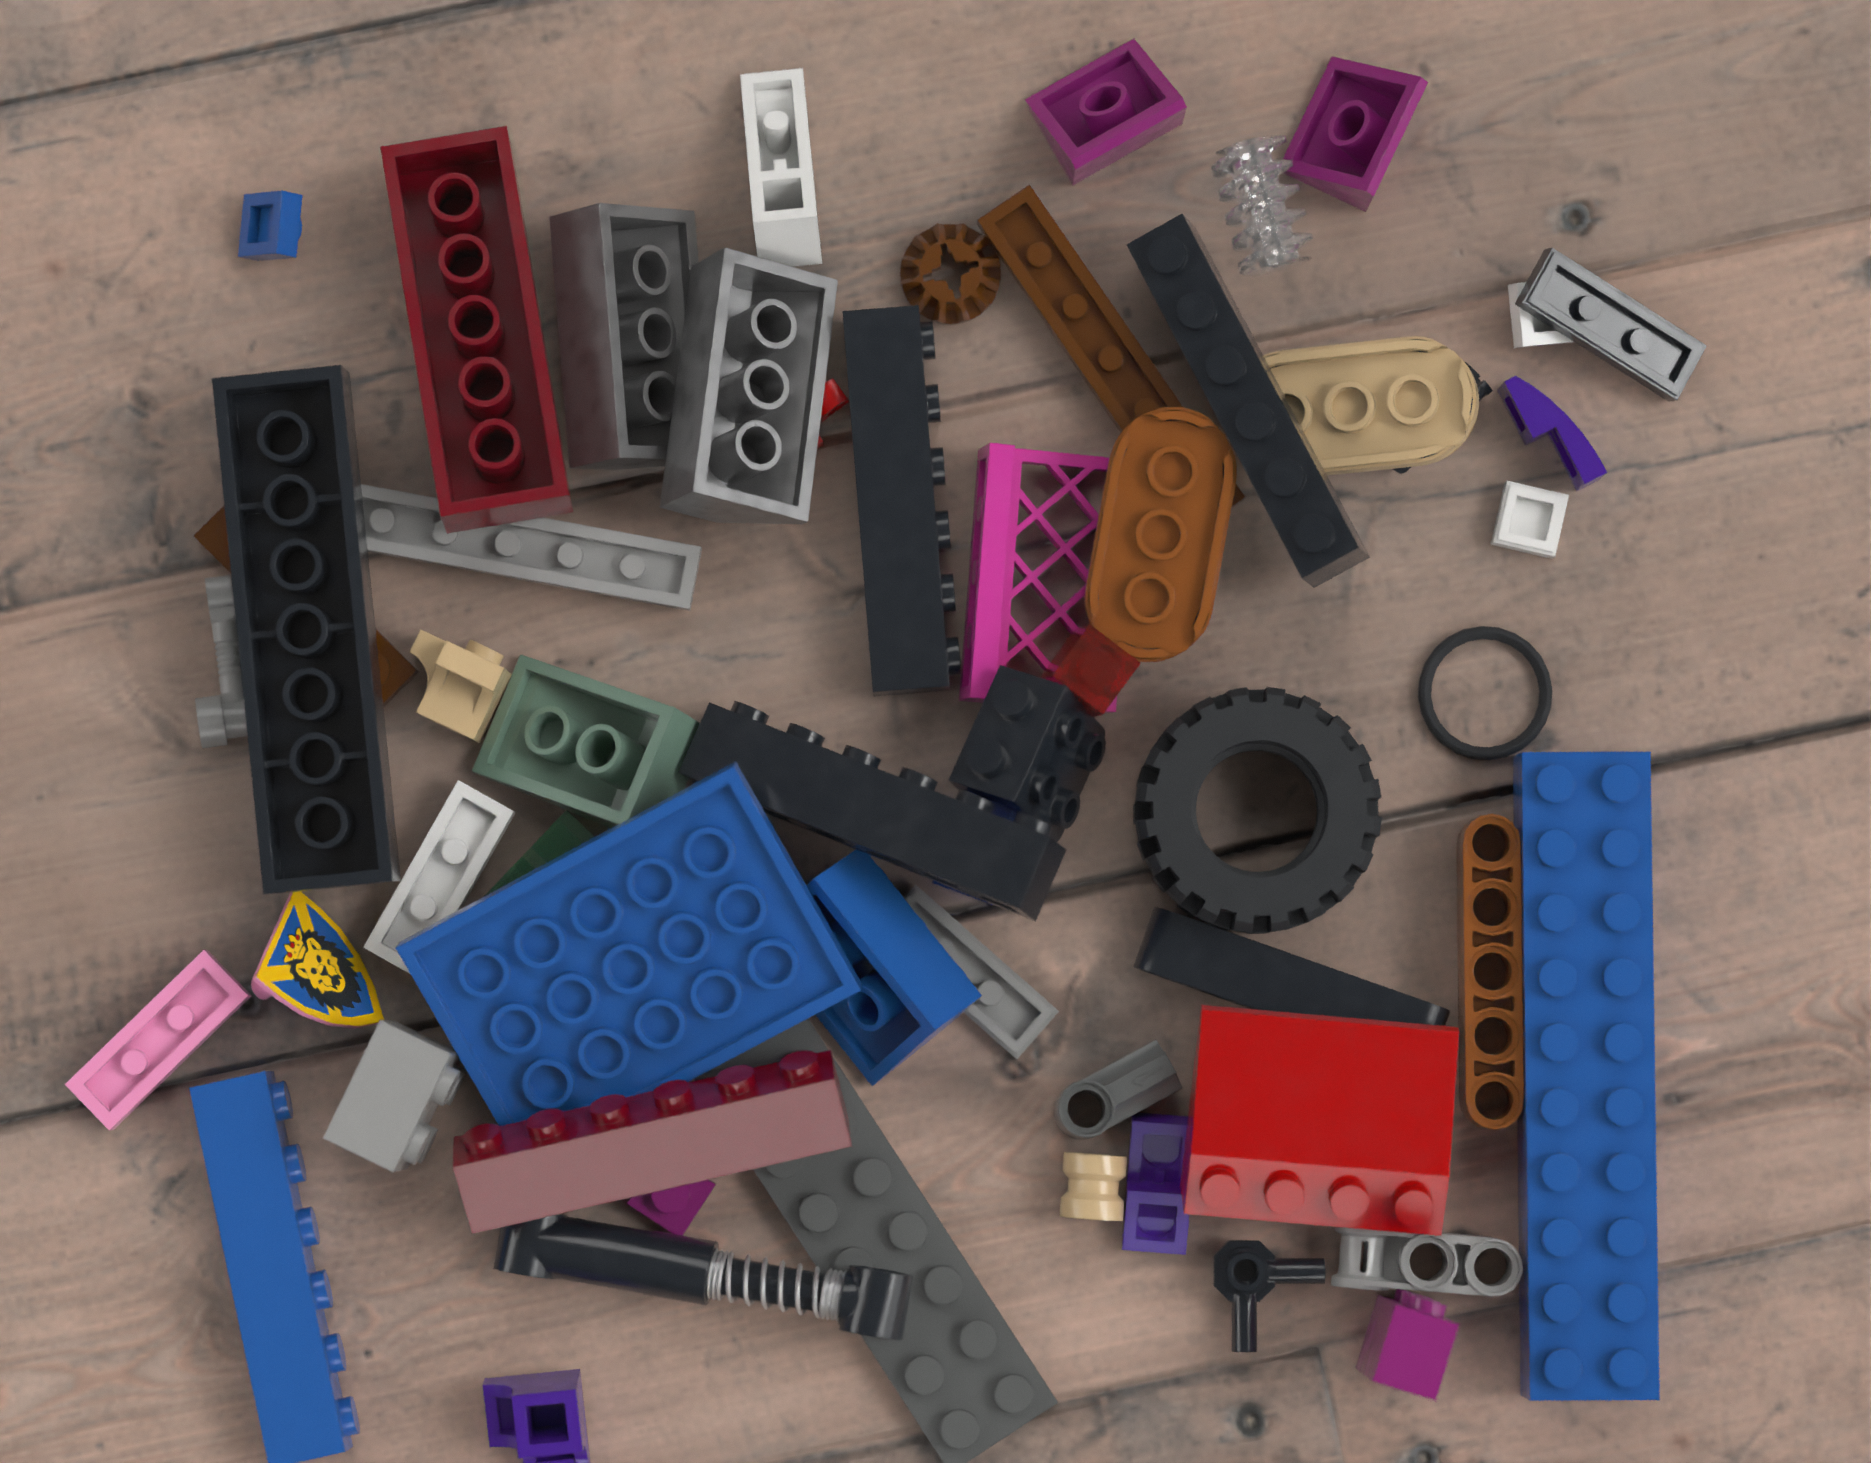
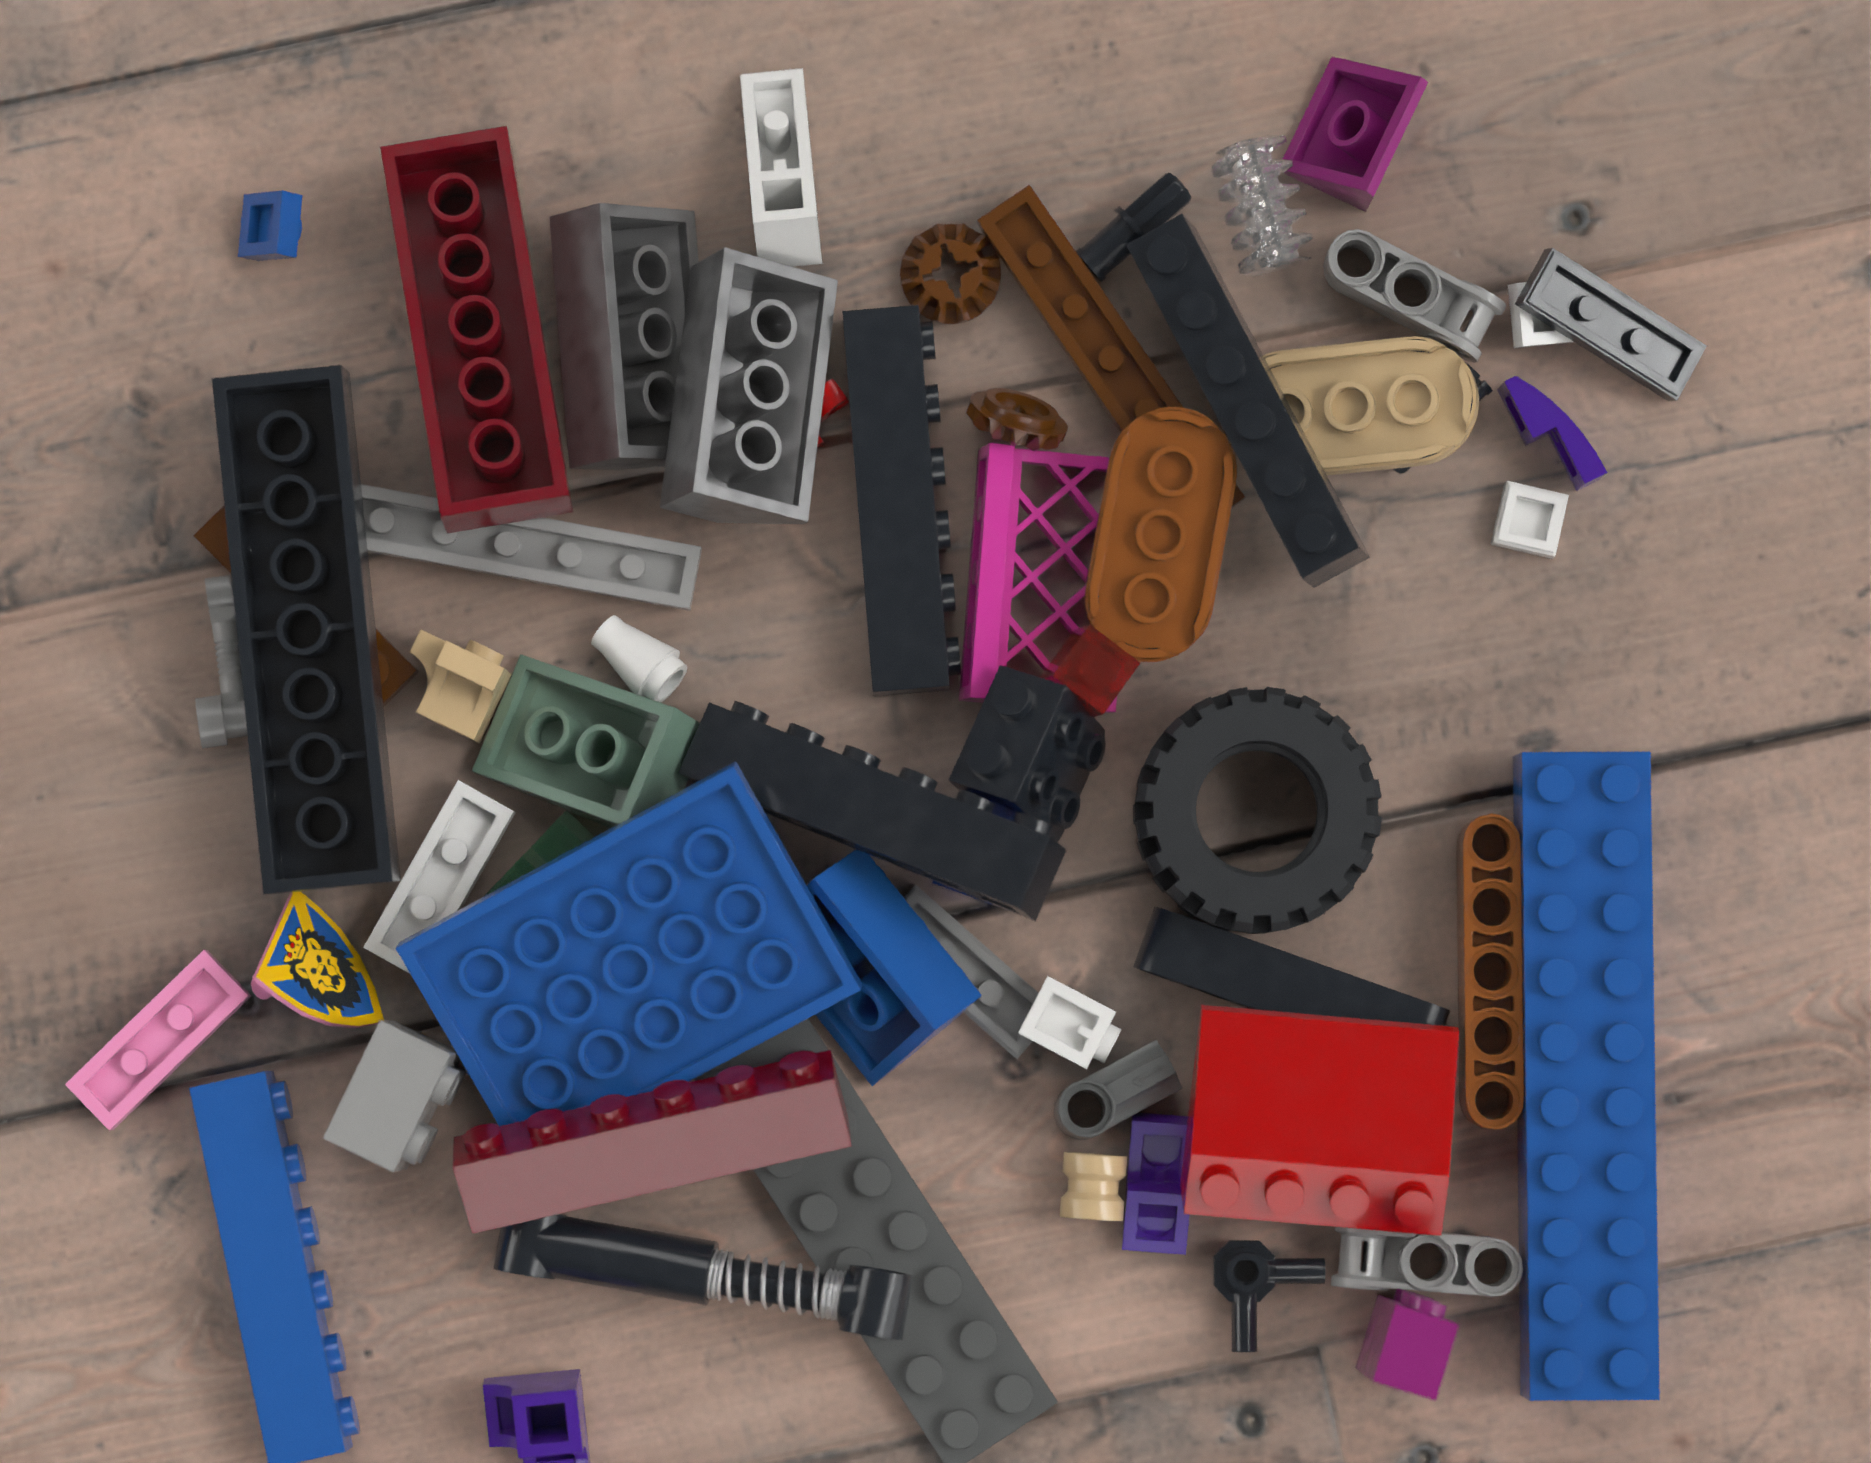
magenta plate [627,1179,716,1236] -> none
magenta slope [1025,39,1187,185] -> none
black tyre [1418,626,1553,760] -> none
none -> white cone [591,615,687,702]
none -> reddish brown gear [966,388,1068,451]
none -> white bracket [1018,976,1122,1069]
none -> black axle [1076,173,1192,282]
none -> light grey piece [1323,229,1506,363]

